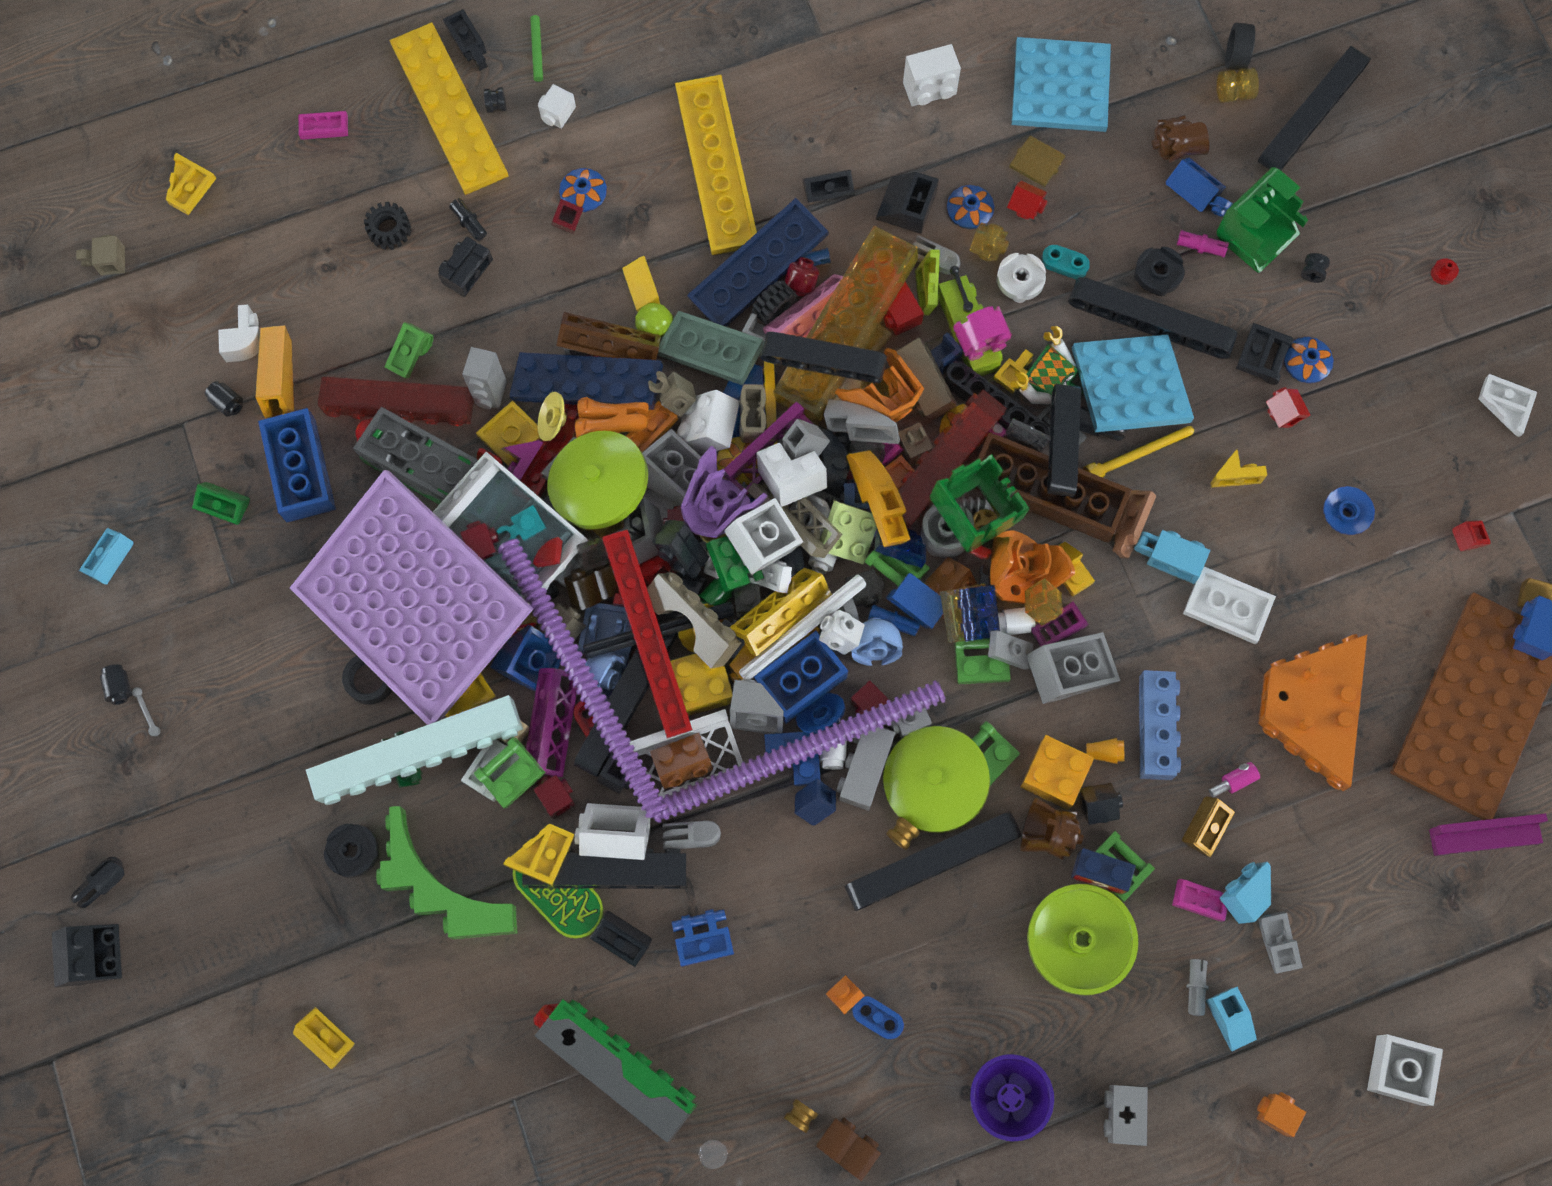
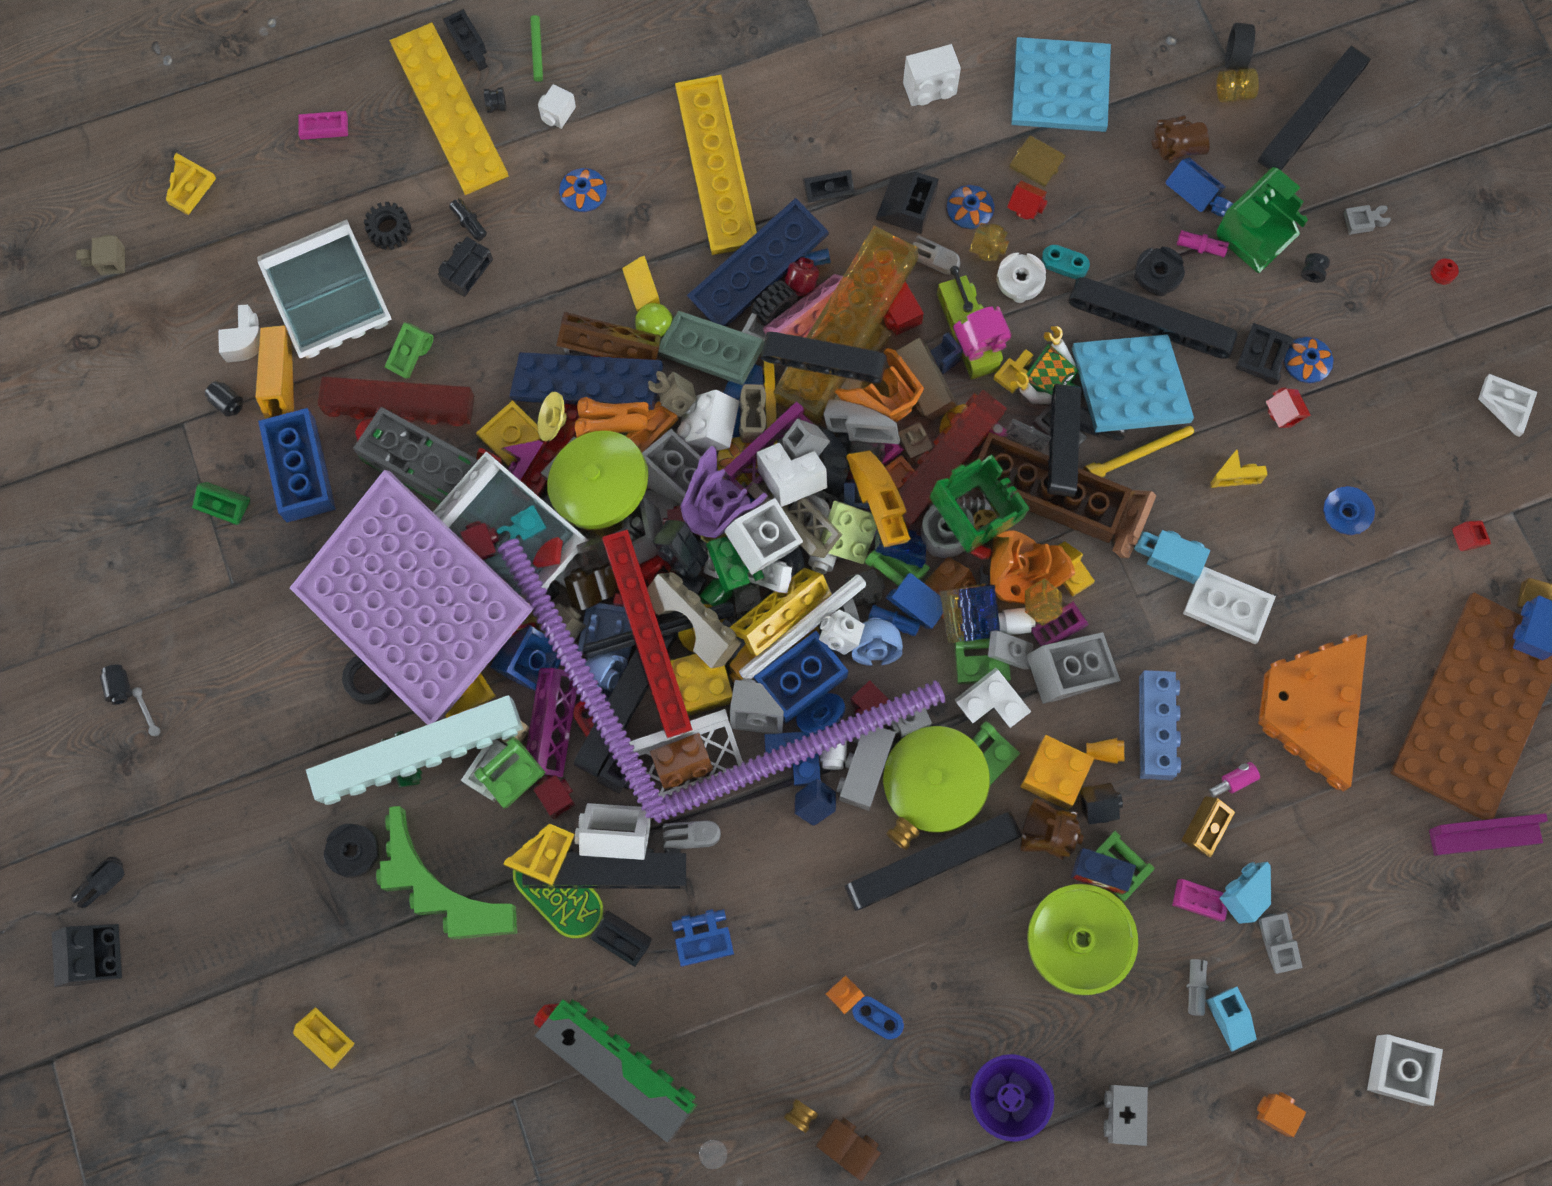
medium azure slope [79,528,133,584] -> none
light grey brick [462,347,507,409] -> none
dark red brick [551,199,584,235] -> none
lime wing [915,249,940,316] -> none
black beam [945,362,1049,451] -> none
none -> clear light blue window [257,220,392,359]
none -> white brick [955,668,1031,728]
none -> light grey plate [1343,205,1391,235]

